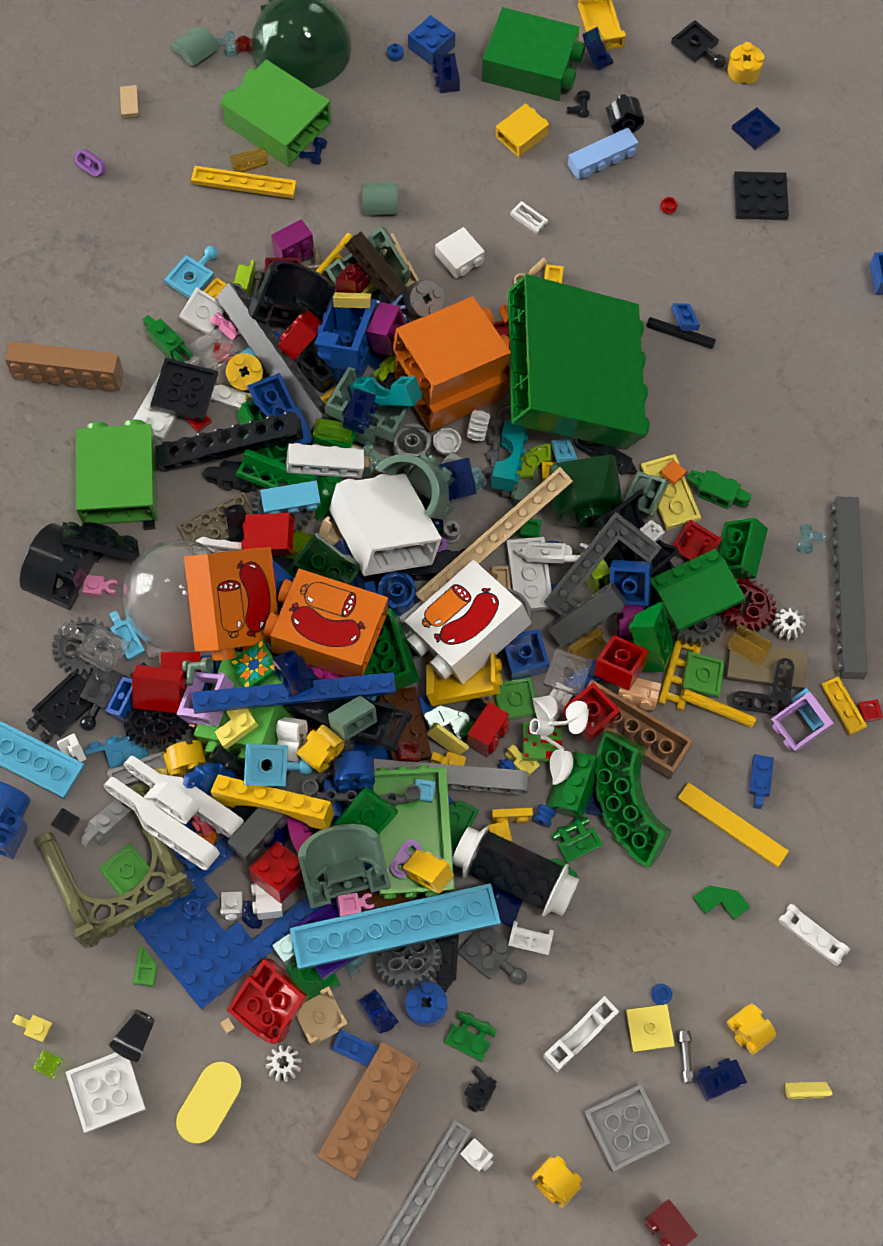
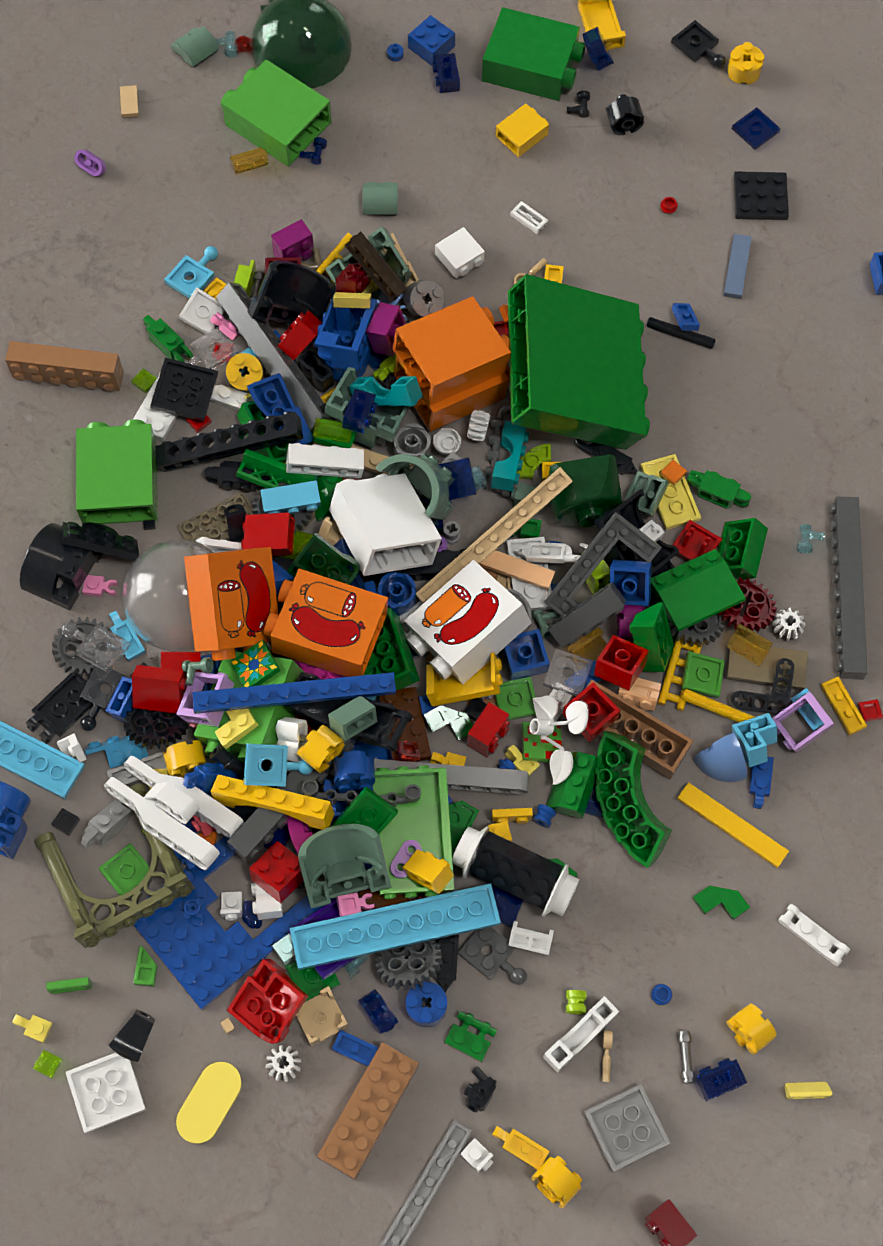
yellow plate [191,166,297,199] -> none
clear blue brick [272,650,315,696] -> none
clear light blue piece [362,441,388,475] -> none
medium azure tile [415,779,436,803] -> none
light yellow slope [427,722,469,755] -> none
medium azure plate [551,439,577,463] -> none
green plate [551,817,603,864] -> none
light blue brick [568,128,639,180] -> none
light yellow plate [626,1004,675,1053] -> none
none -> bright green tile [46,977,92,994]
none -> clear neon green tile [131,368,157,394]
none -> light nougat tile [479,550,555,590]
none -> yellow plate [492,1126,550,1170]
none -> sand green piece [532,609,559,639]
none -> lime wheel [566,990,587,1015]
none -> tan piece [602,1030,613,1082]
none -> medium blue brick [693,732,747,782]
none -> sand blue tile [724,234,752,299]
none -> medium azure brick [732,713,777,768]

